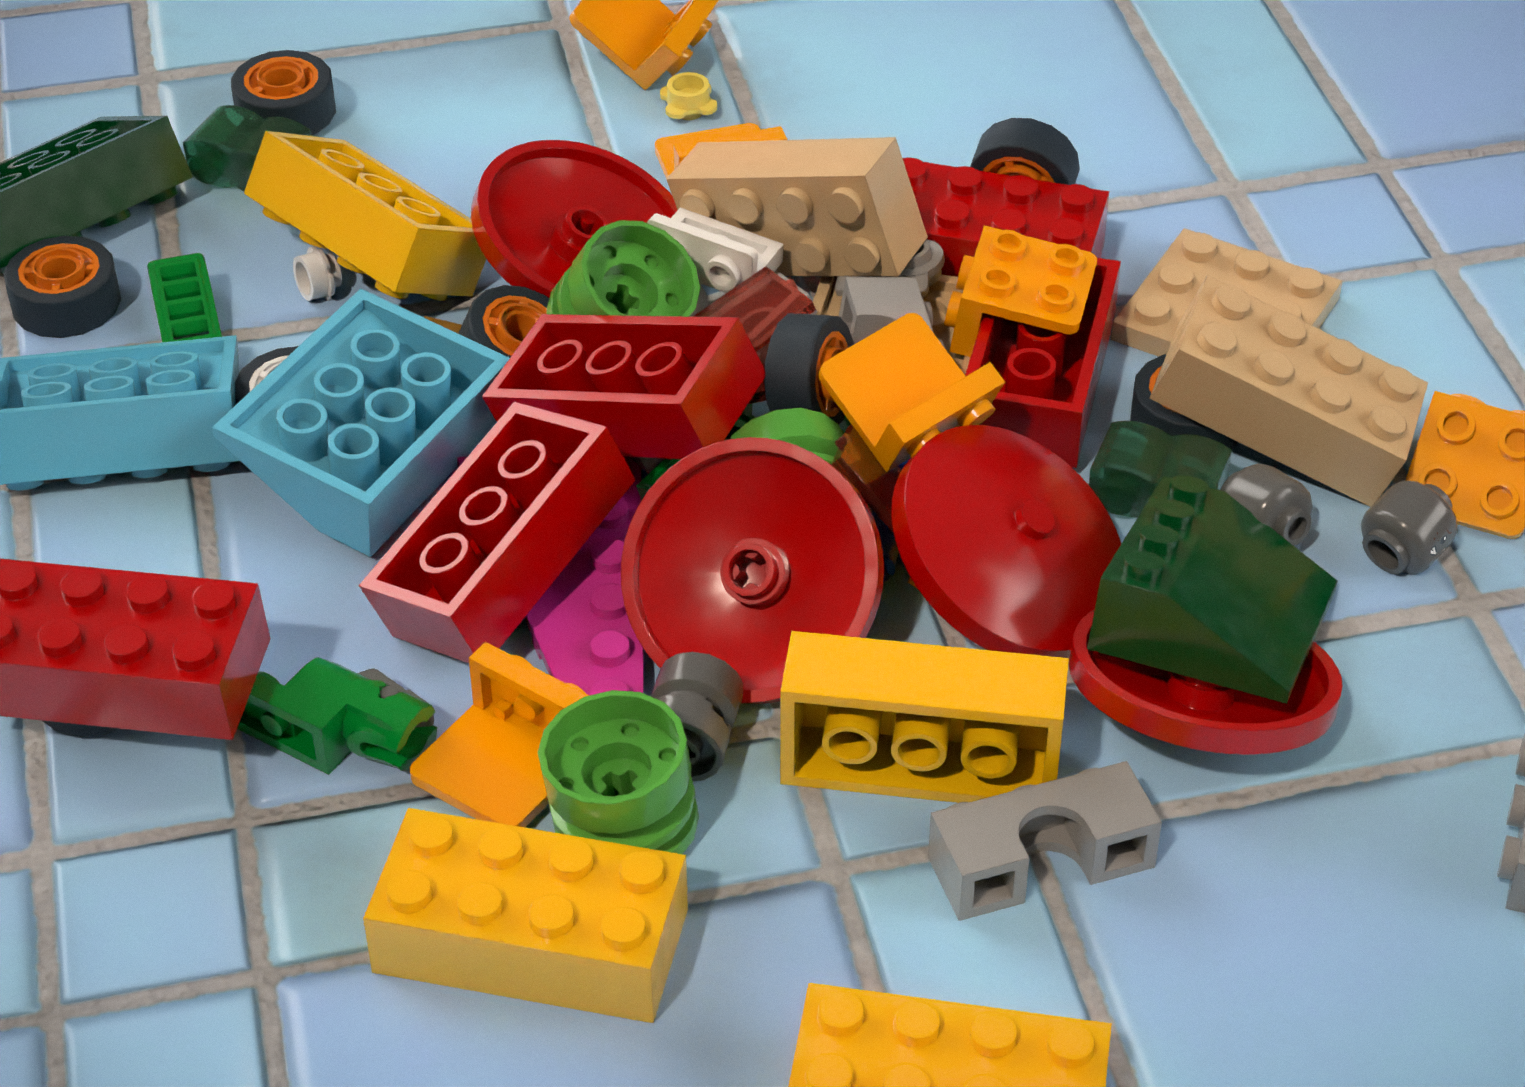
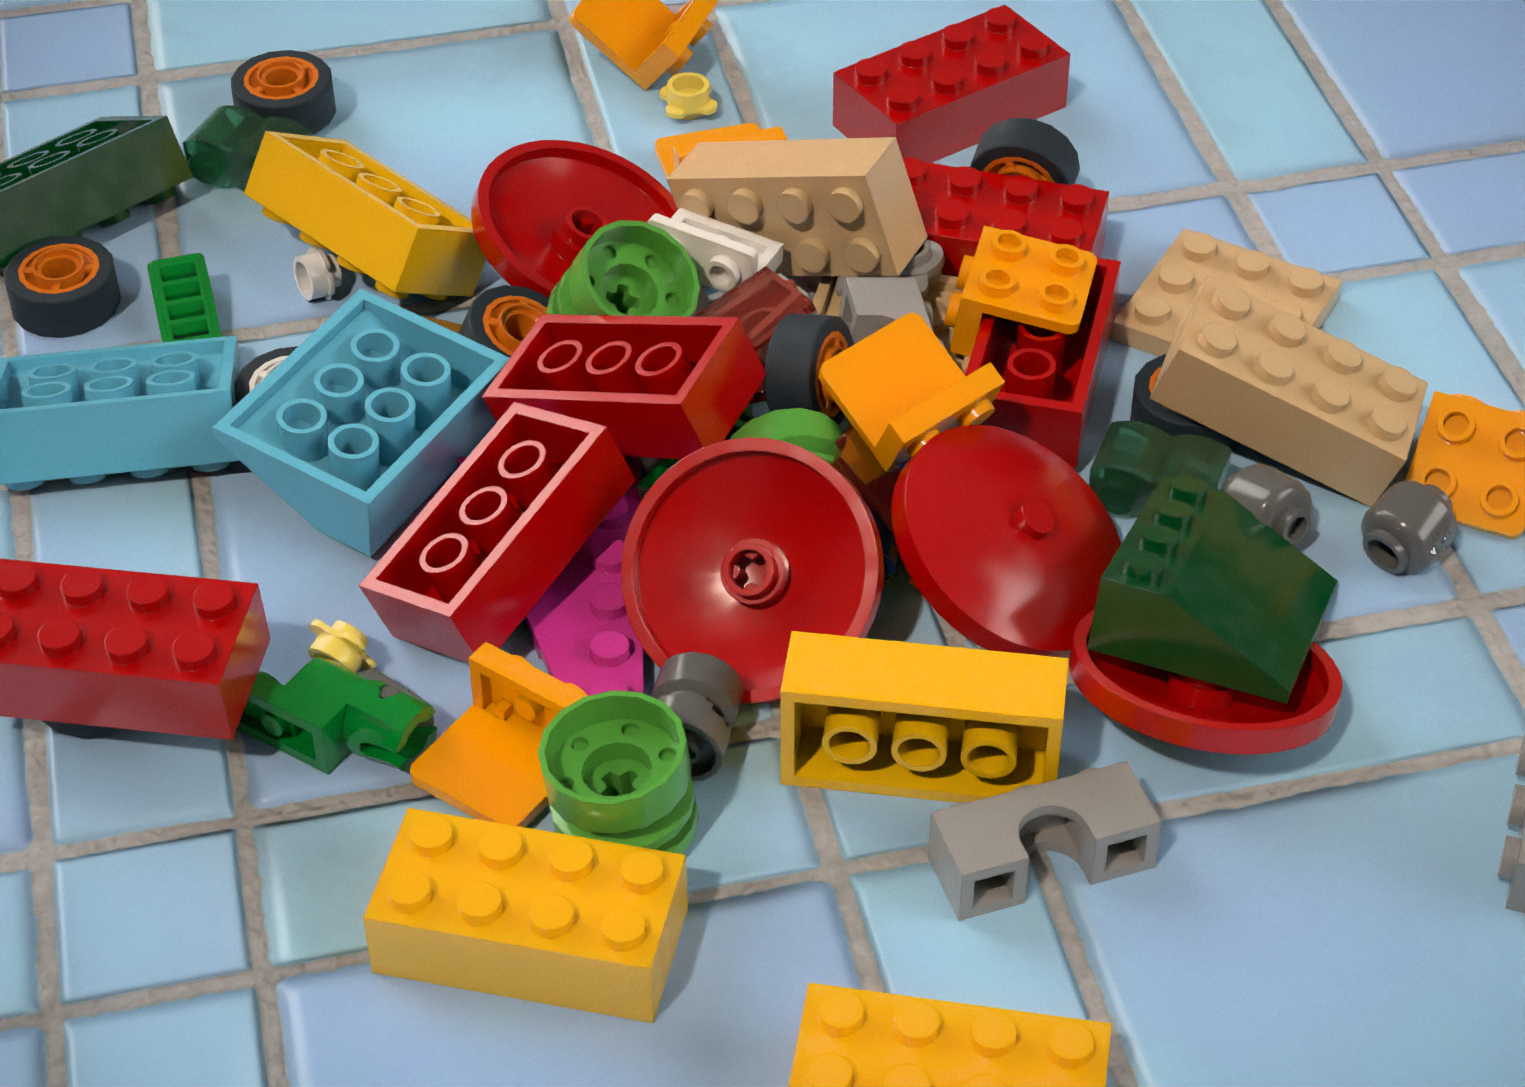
none -> light yellow plate [308,619,377,673]
none -> red brick [832,4,1070,163]

